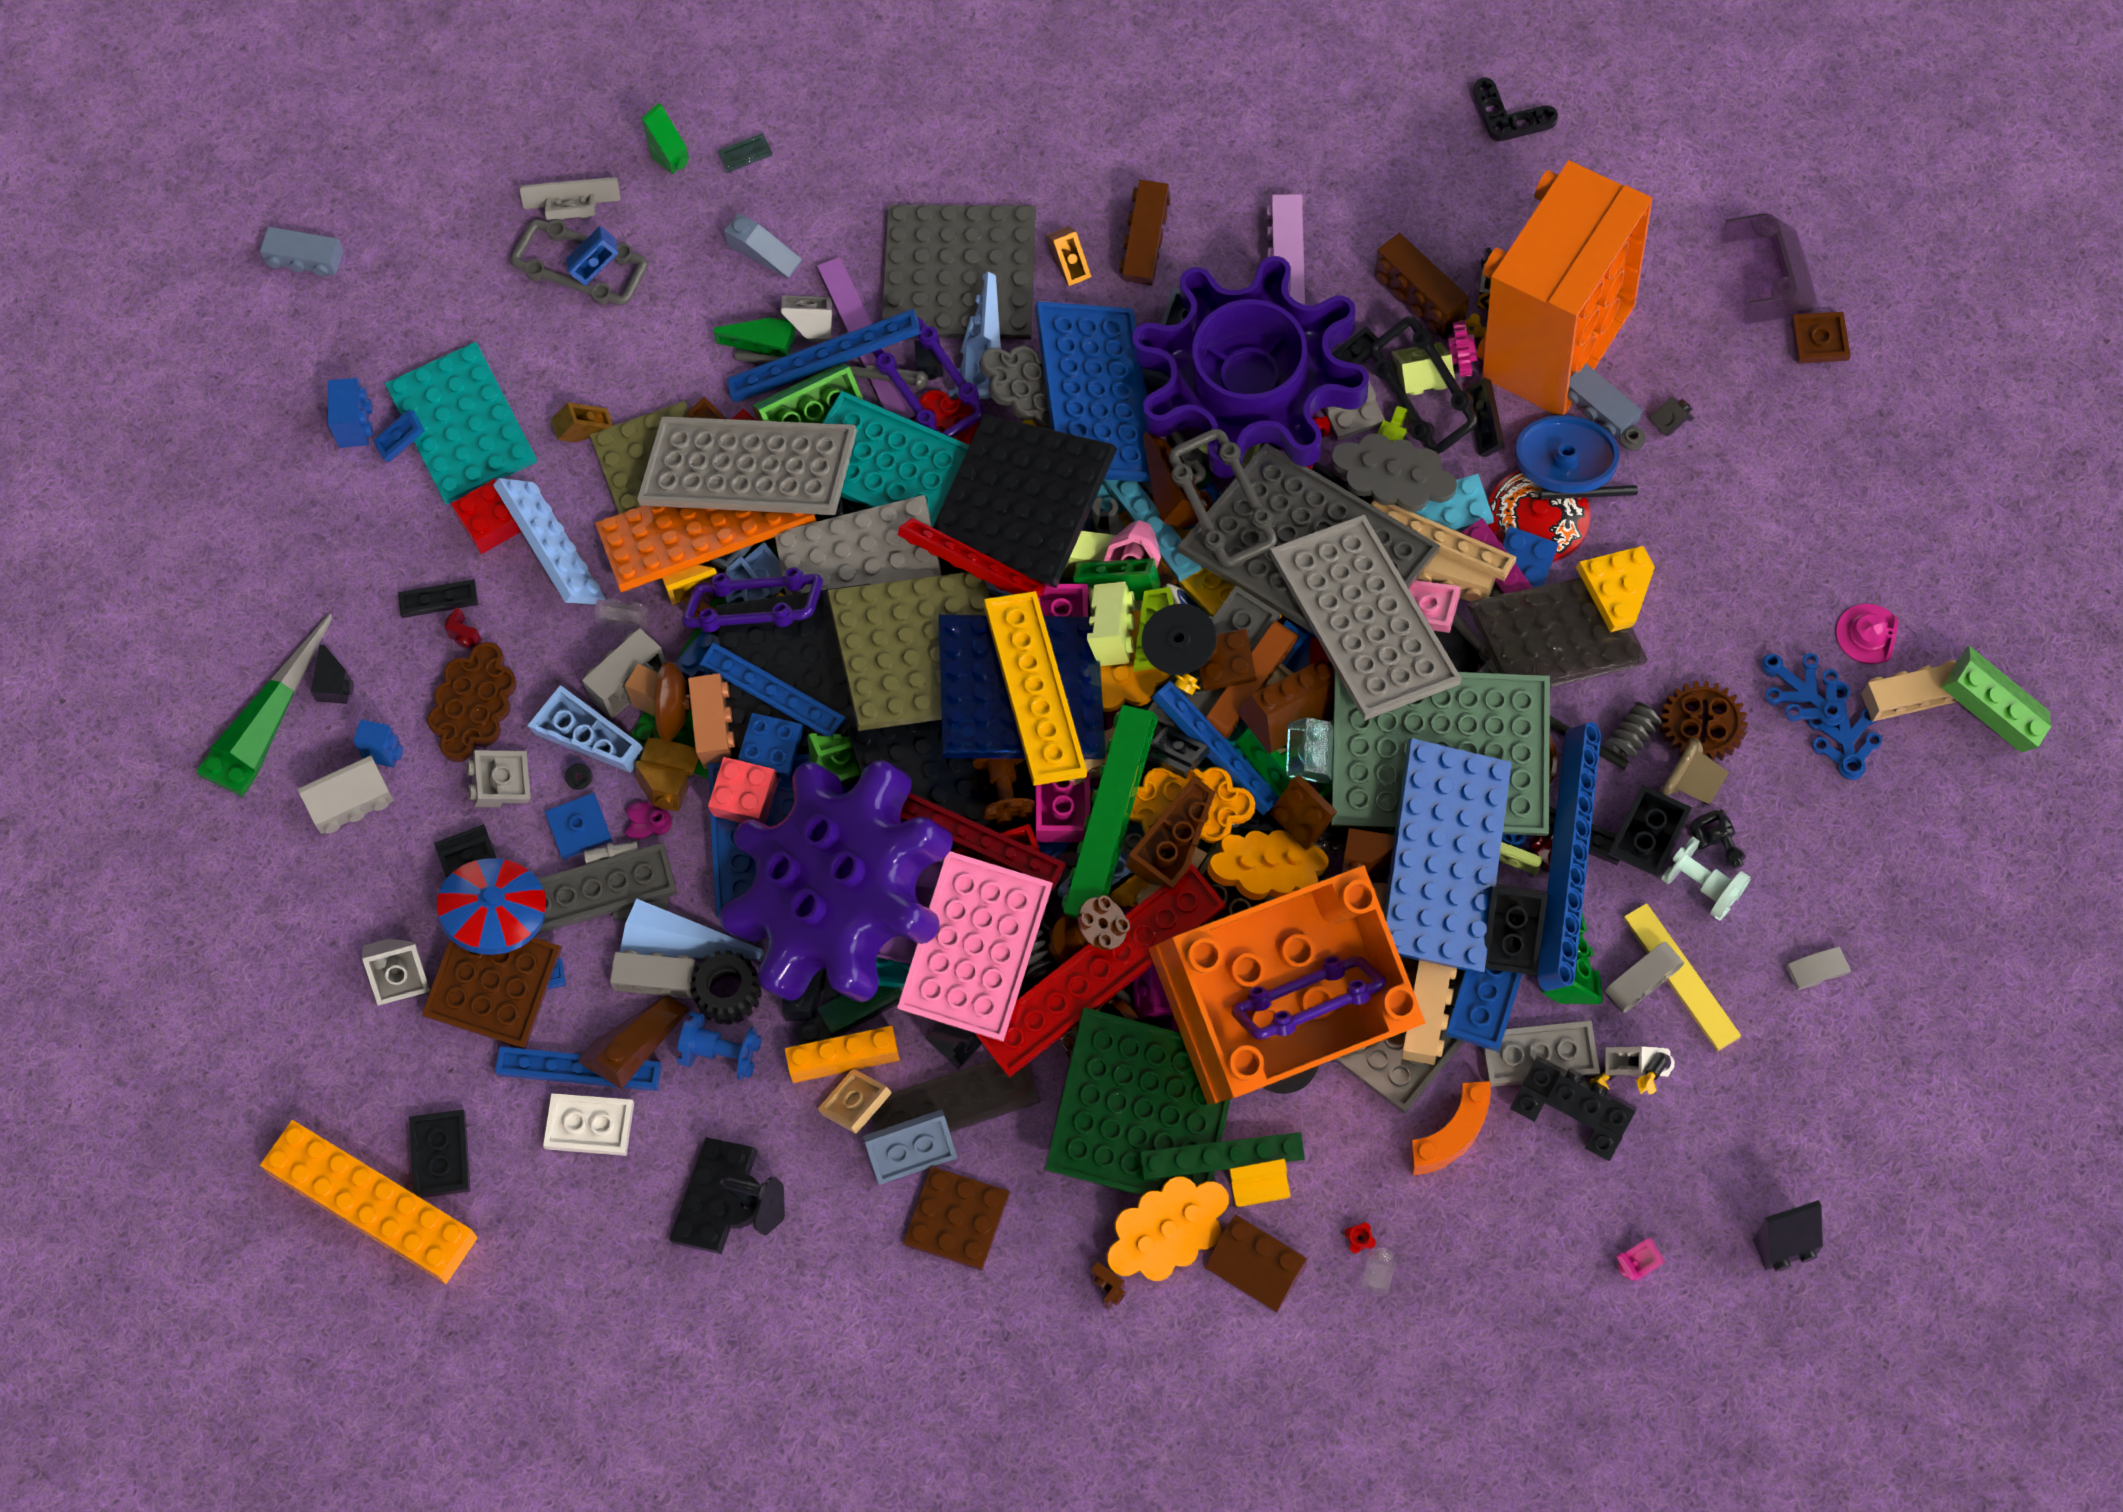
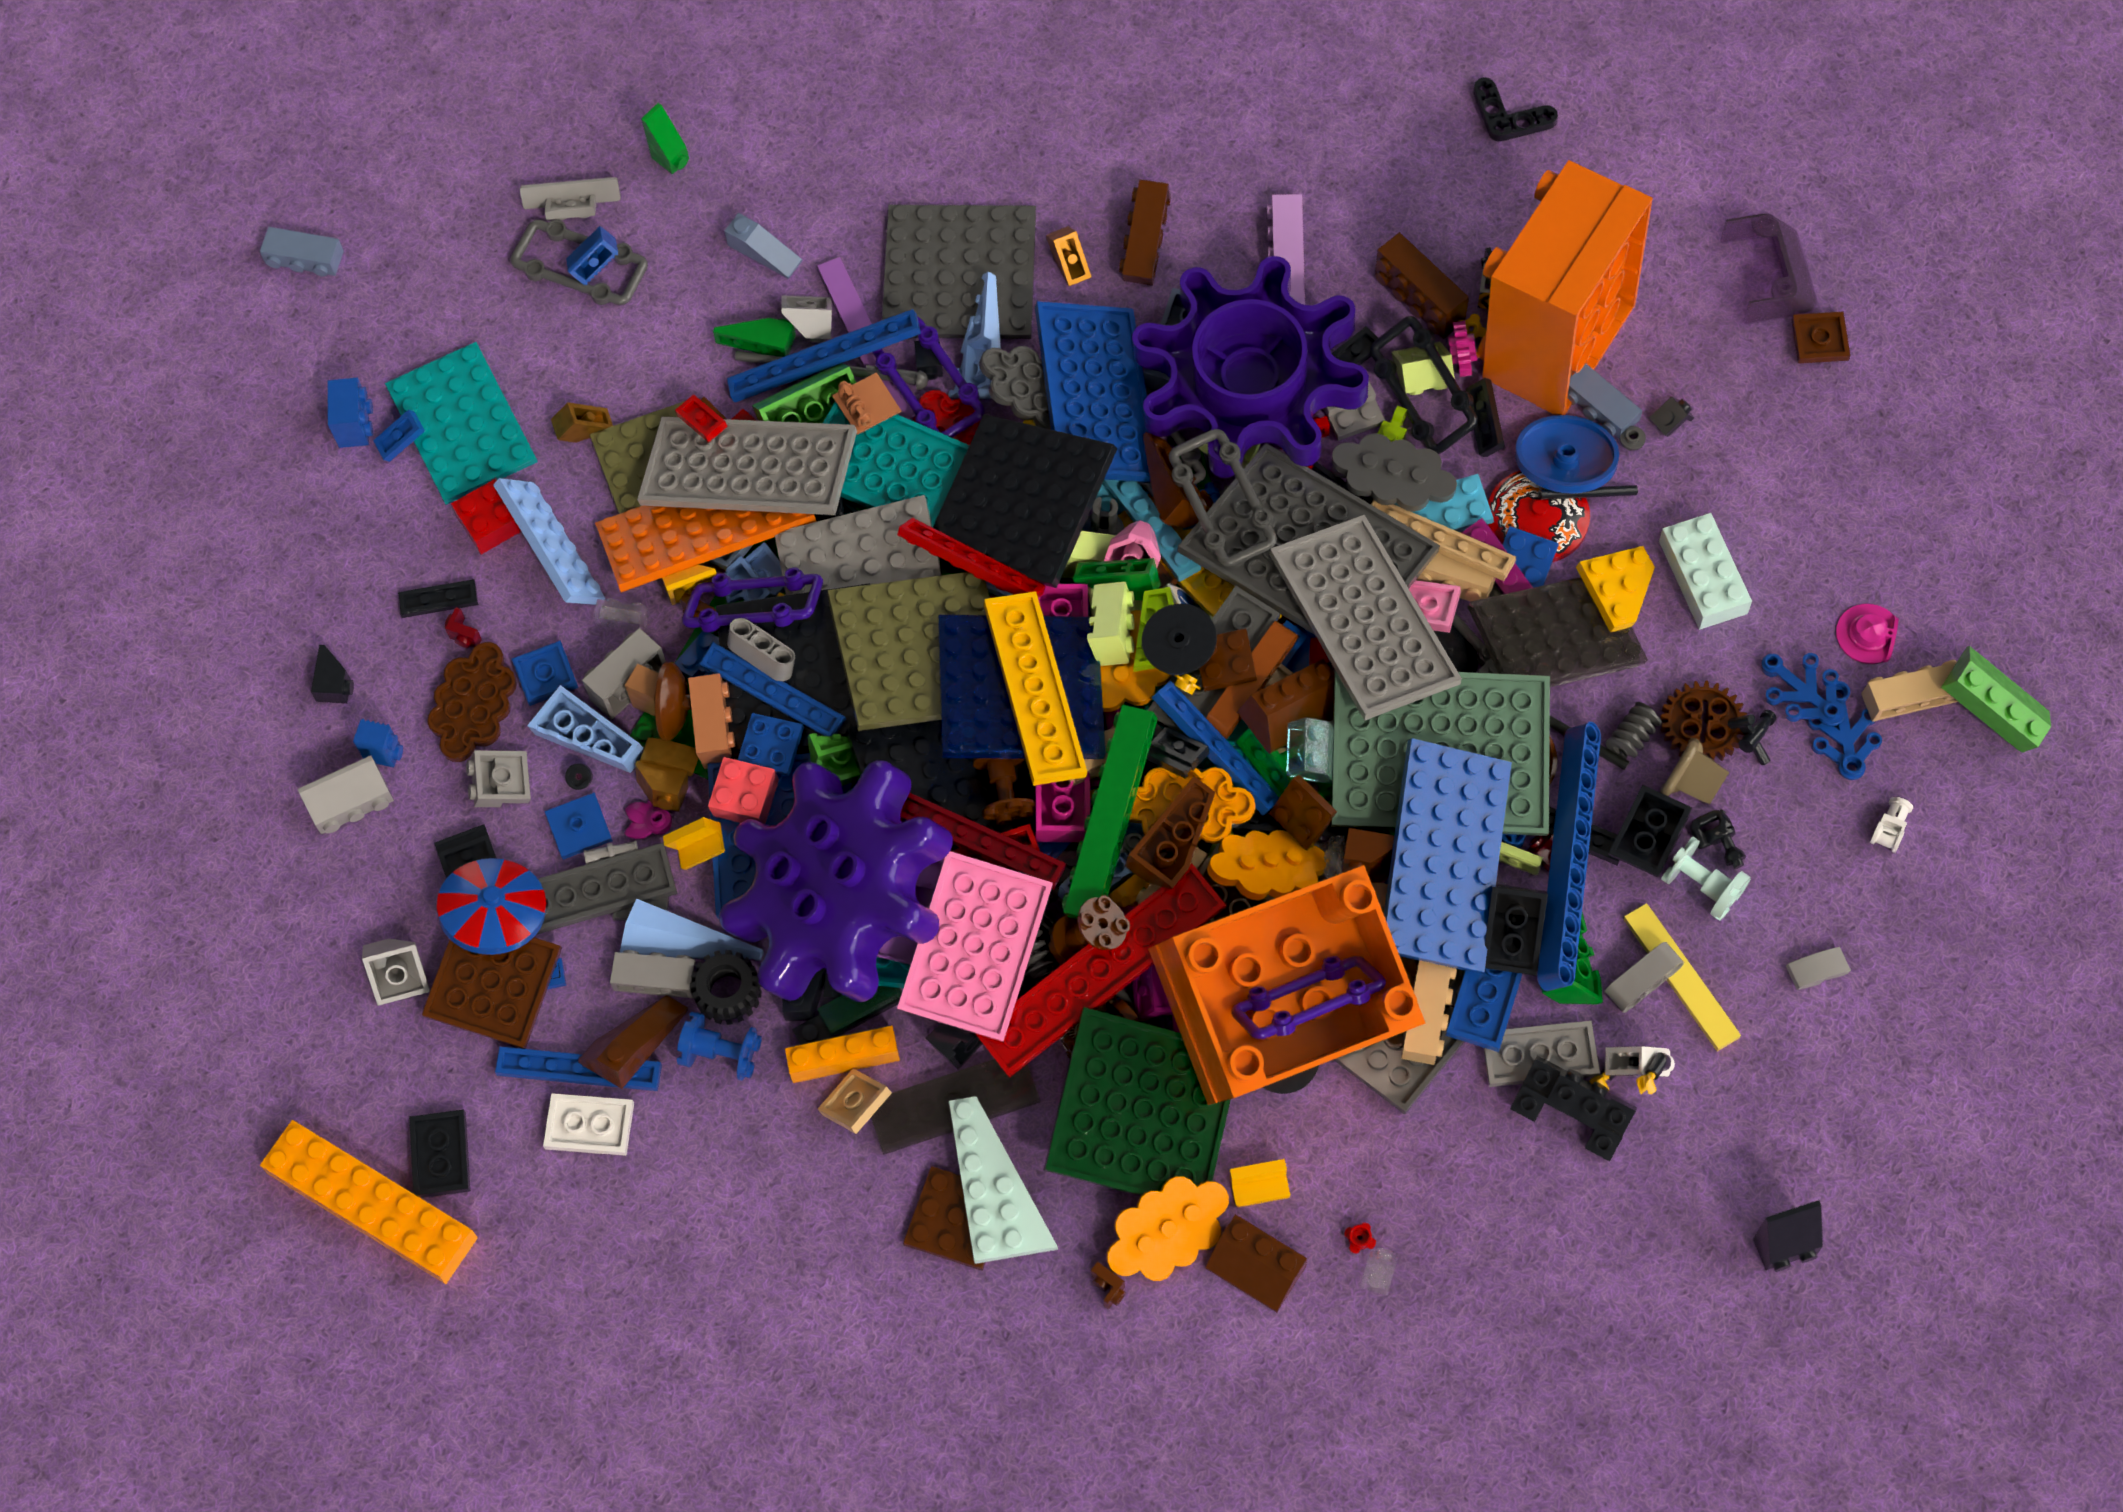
green plate [197,613,332,797] -> none
black plate [669,1137,785,1255] -> none
tile [718,133,773,173] -> none
sand blue plate [863,1109,958,1185] -> none
dark green plate [1138,1132,1305,1180] -> none
orange brick [1410,1081,1491,1175] -> none
dark pink bracket [1616,1238,1666,1280] -> none
none -> blue plate [512,640,579,706]
none -> yellow panel [663,817,725,870]
none -> red plate [675,394,728,443]
none -> light grey beam [727,618,795,681]
none -> nougat hinge [832,372,902,435]
none -> light aqua wing [949,1096,1058,1264]
none -> clear pin [1324,835,1345,878]
none -> light aqua brick [1659,513,1752,630]
none -> black piece [1728,710,1777,765]
none -> white connector [1870,797,1913,853]

